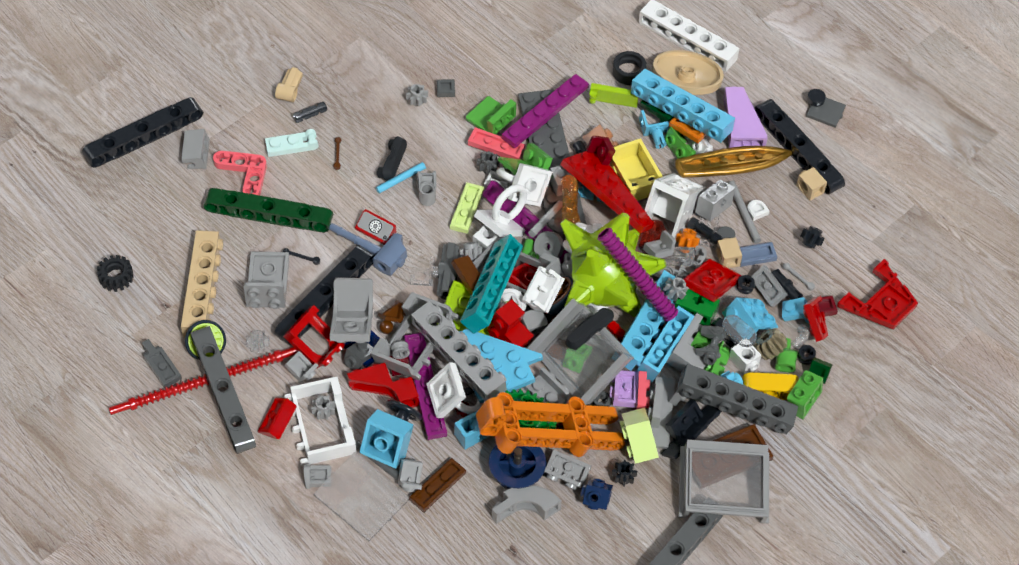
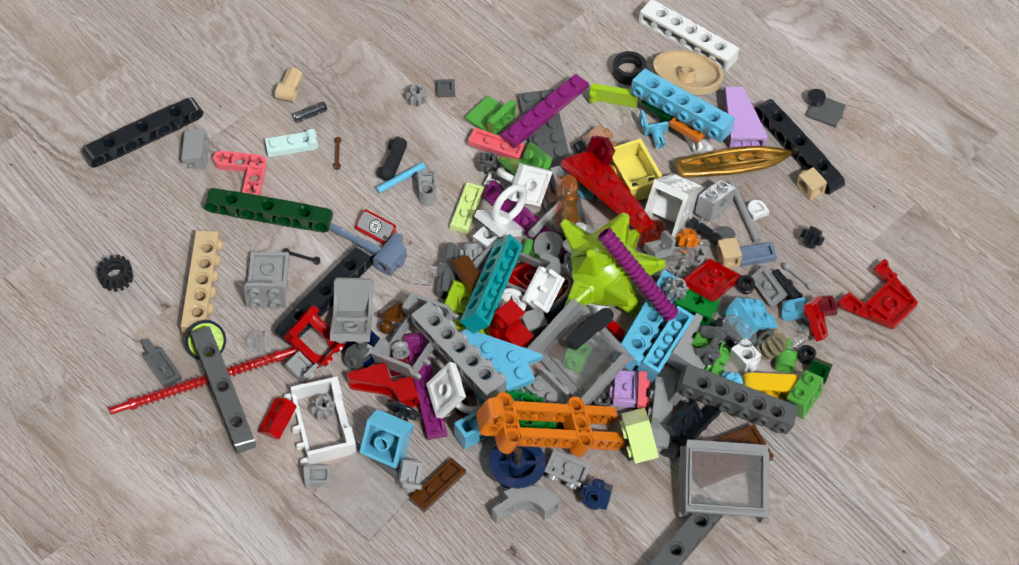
black gear [612,460,638,487] -> none
bright green hinge [664,127,696,159] -> none

